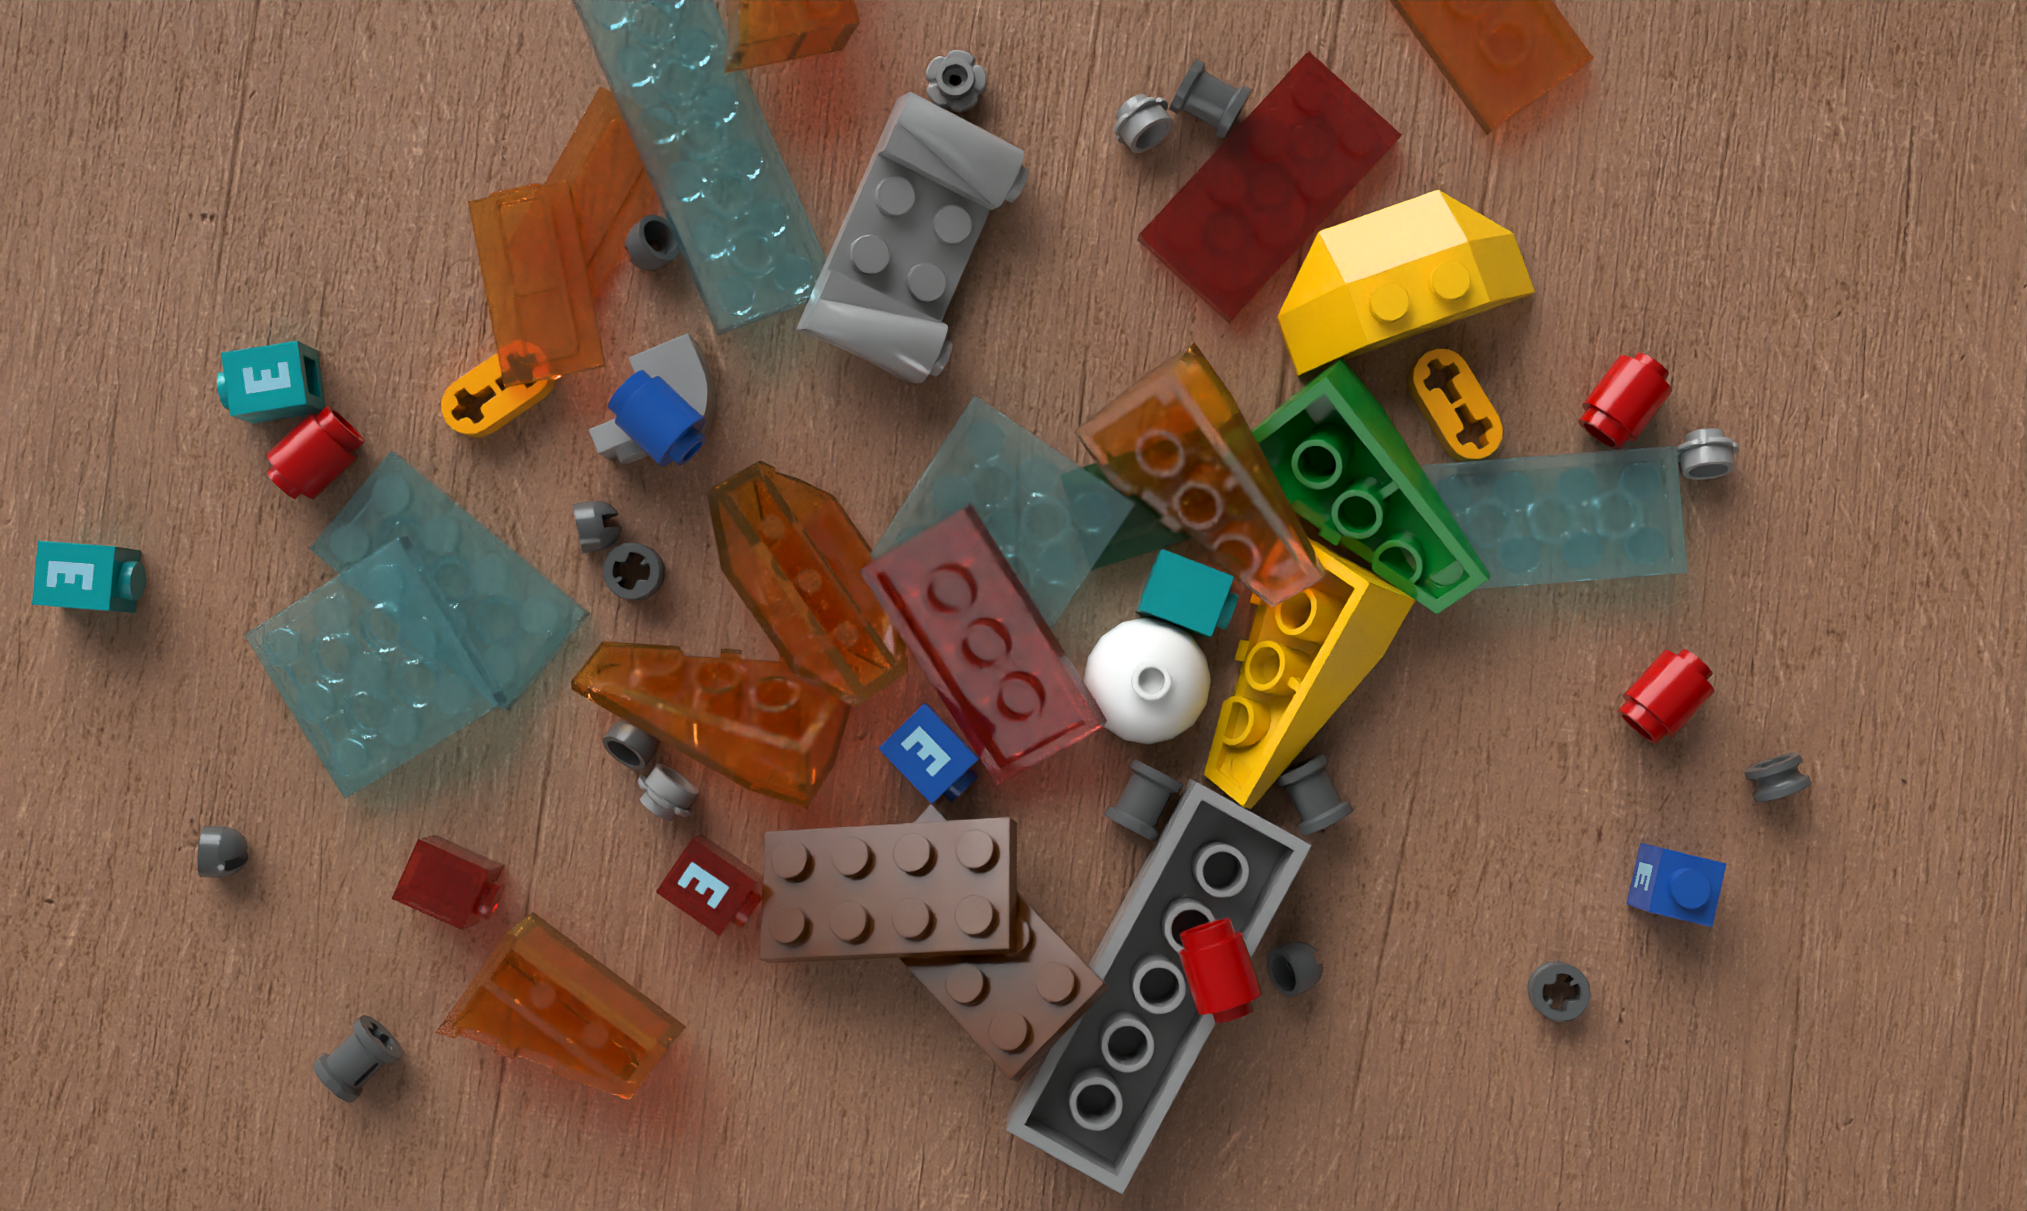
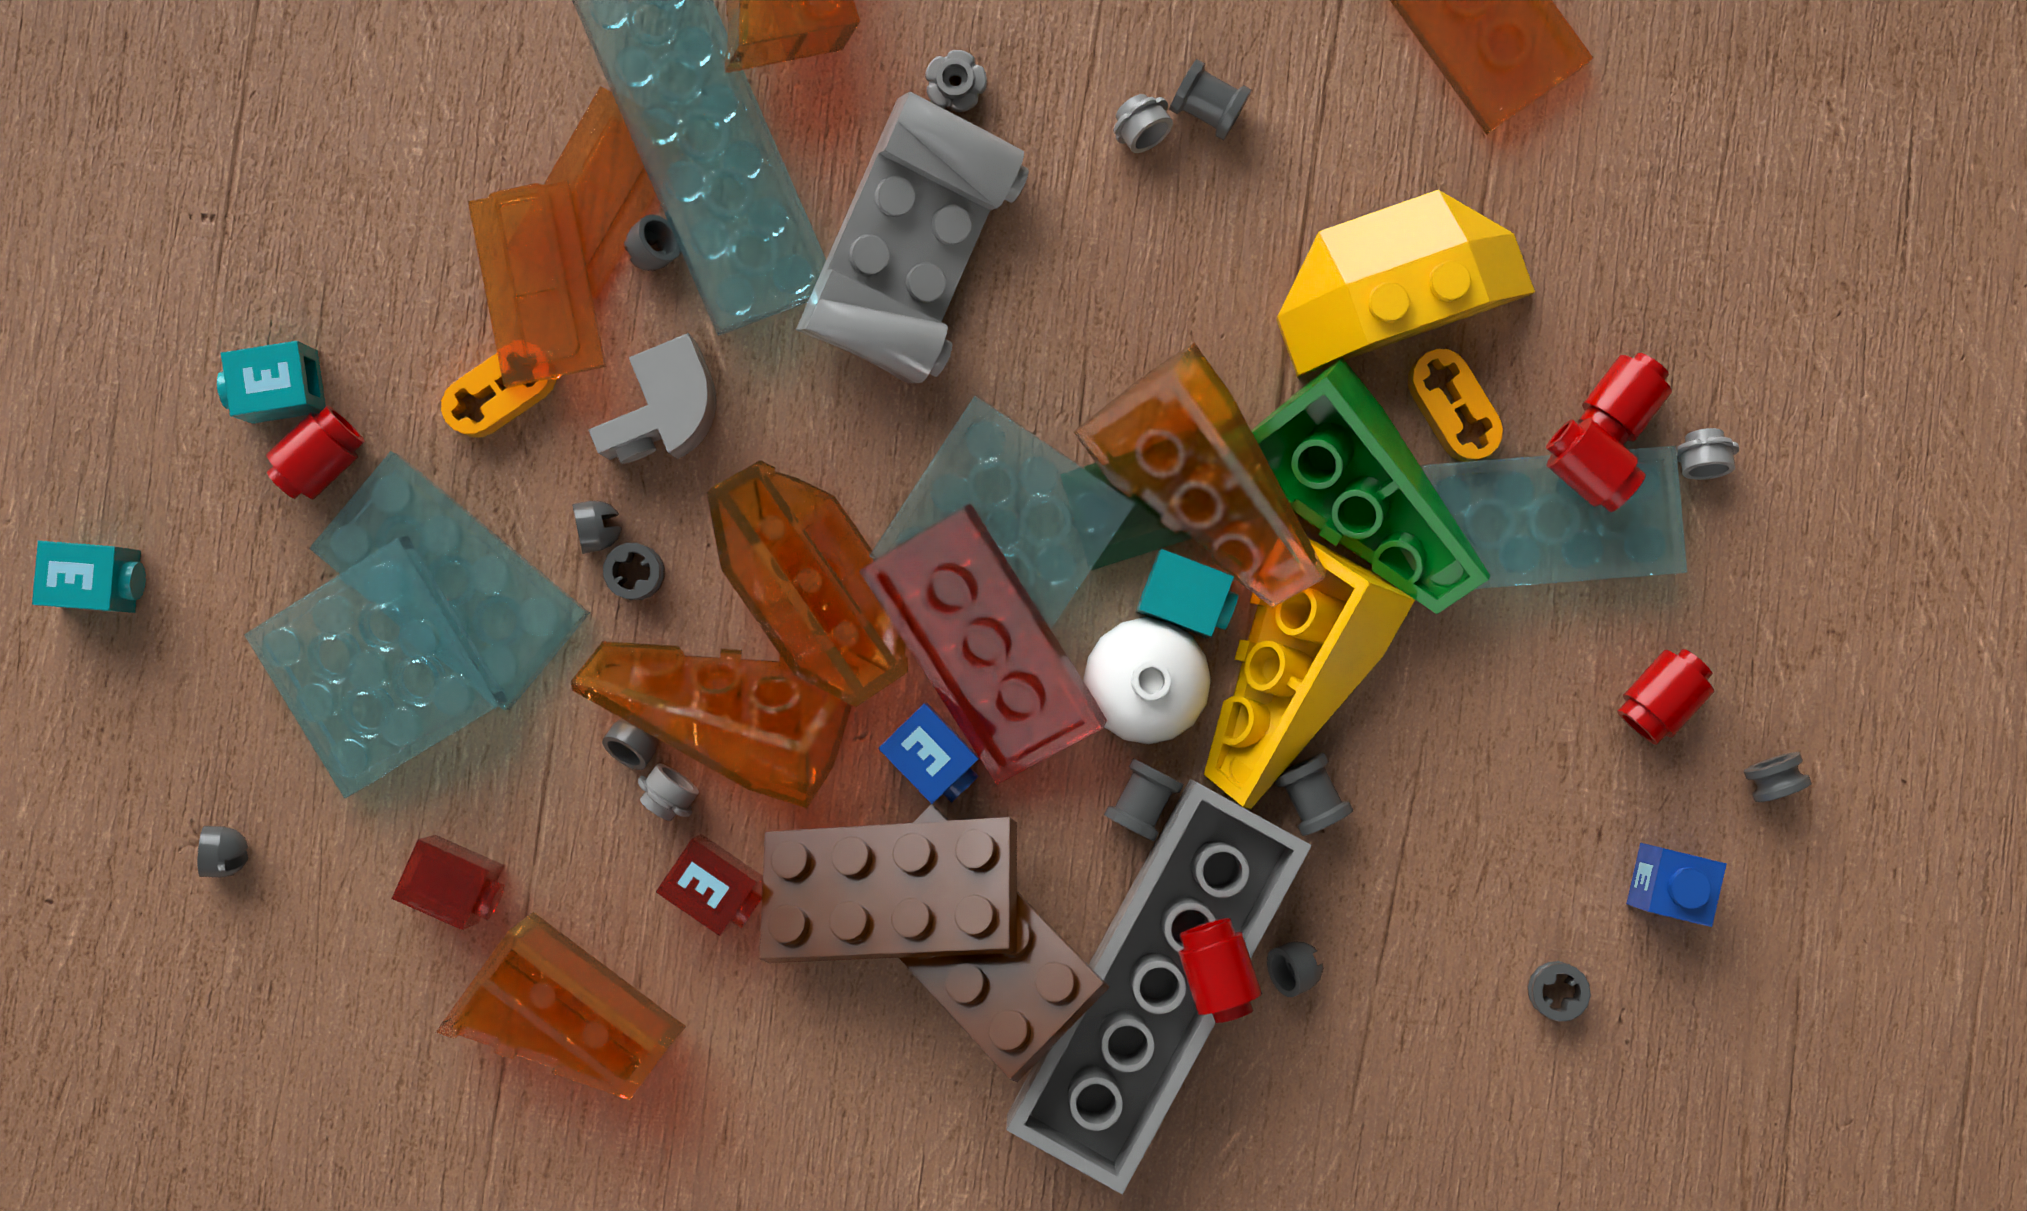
dark grey bush [313,1015,402,1103] -> none
blue brick [608,370,706,467] -> none
clear red plate [1137,51,1402,324] -> none
none -> red brick [1546,418,1646,512]

